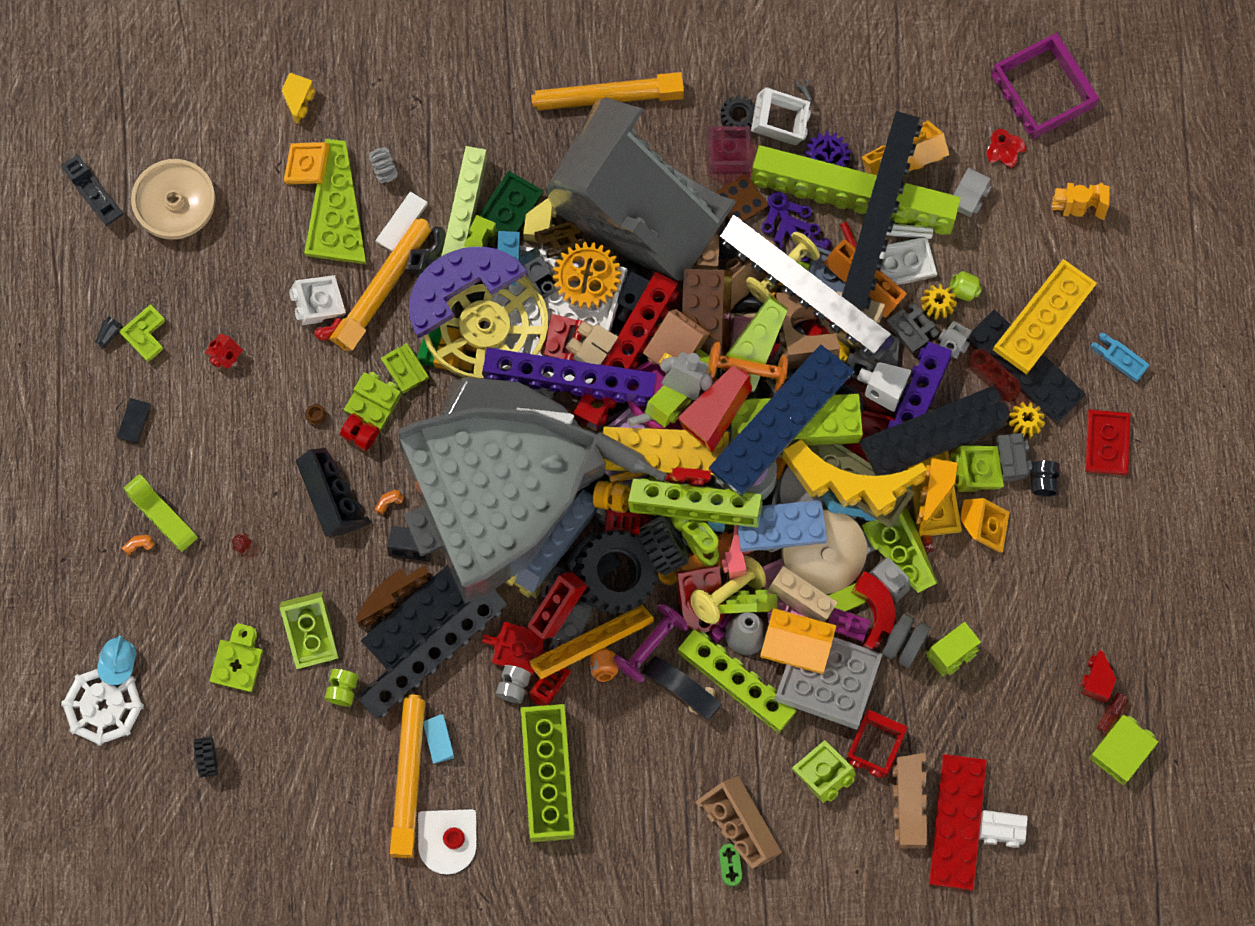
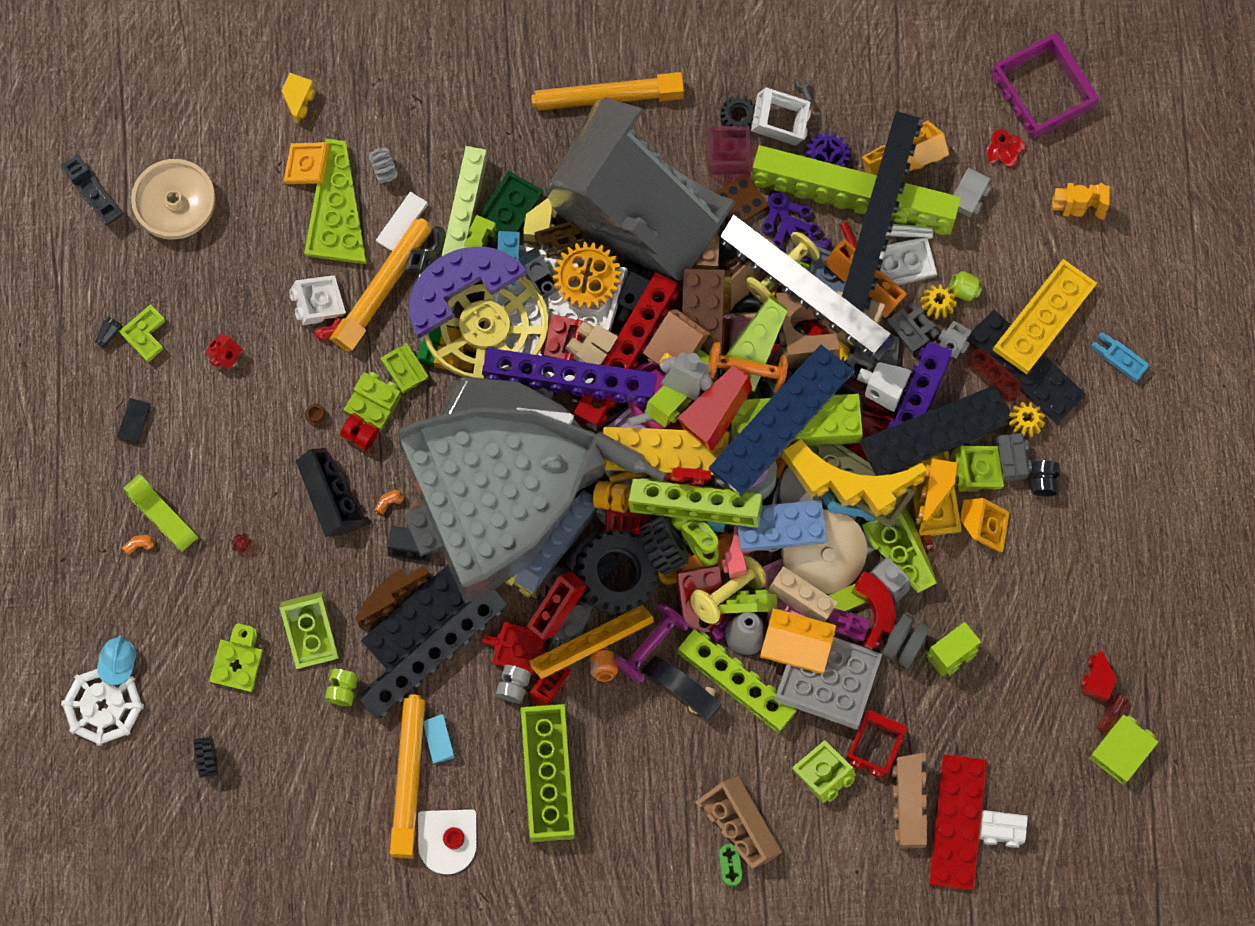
red tile [1085,409,1131,476] -> none

